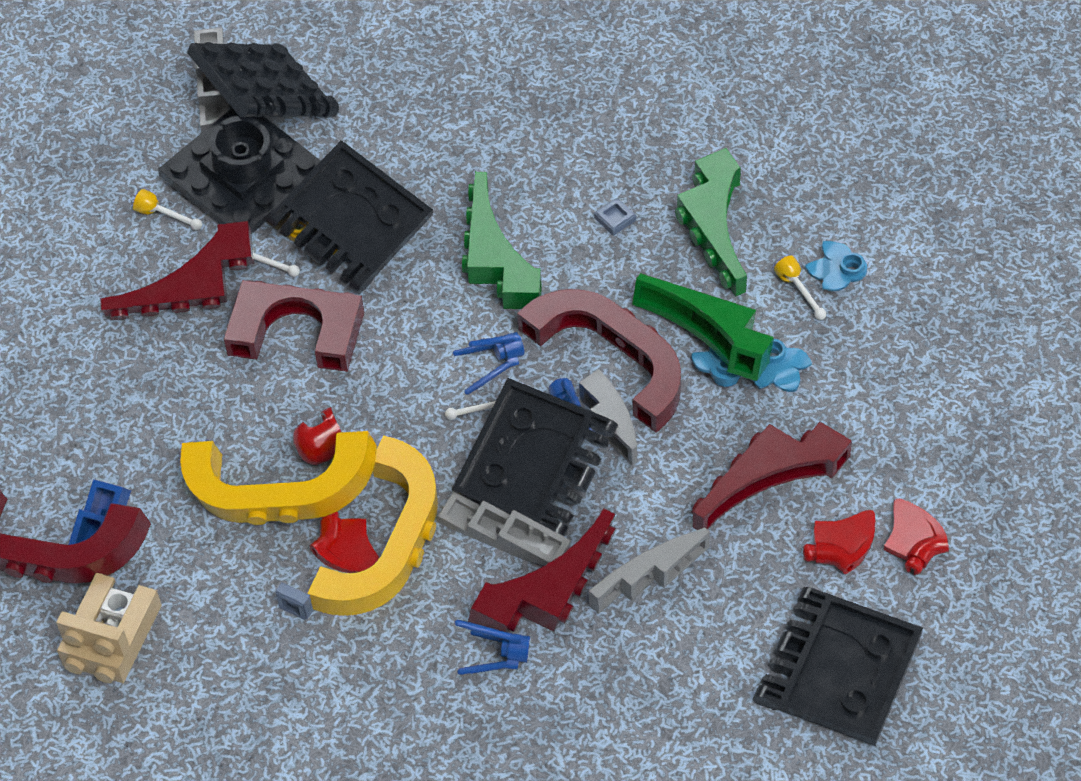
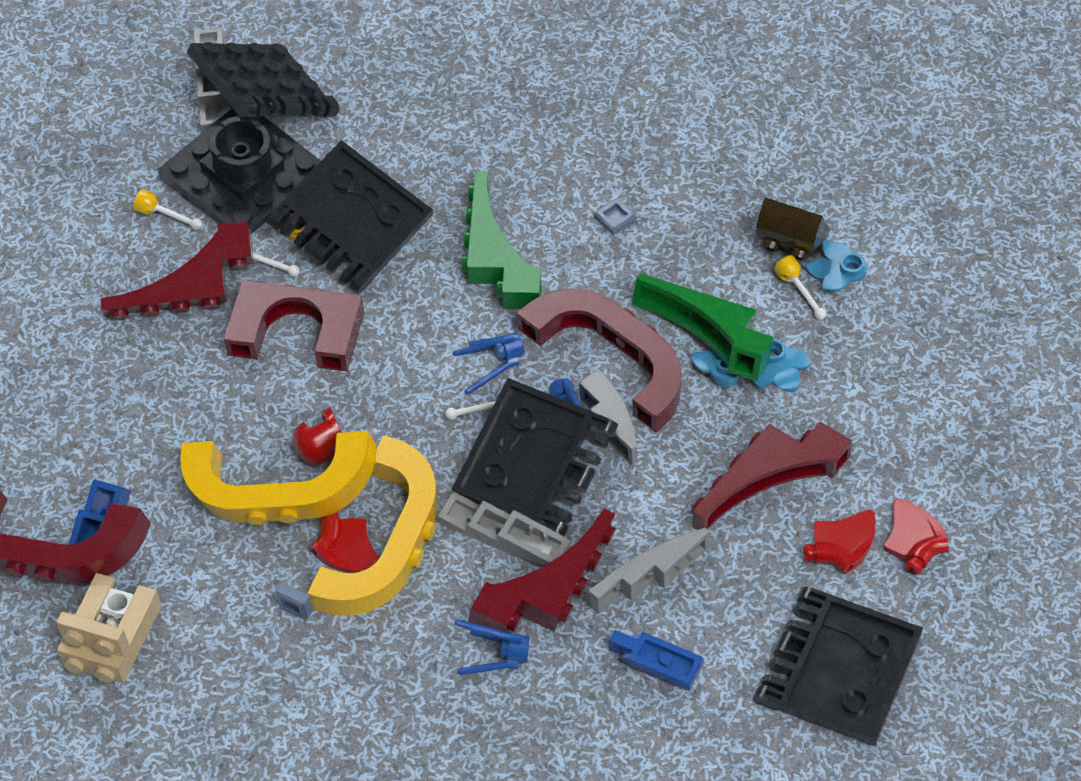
arch [675,148,747,297] -> none
none -> blue hinge [609,630,704,691]
none -> dark brown brick [756,197,830,261]

